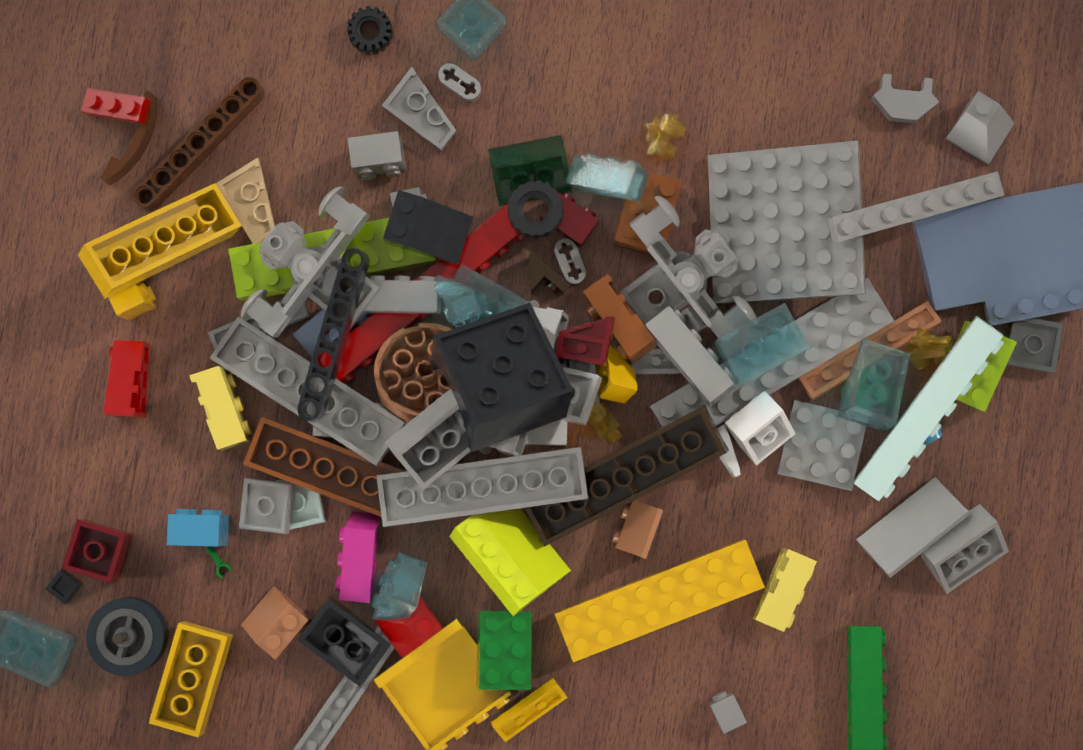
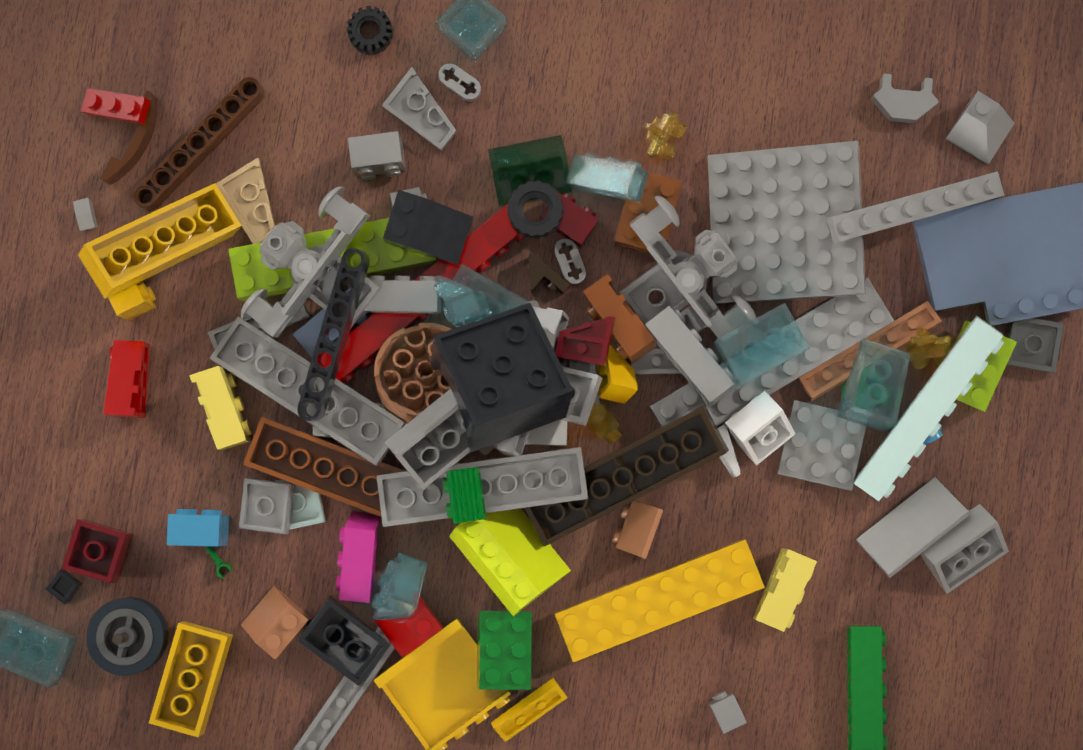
none -> light grey piece [73,198,98,231]
none -> green brick [443,467,487,524]

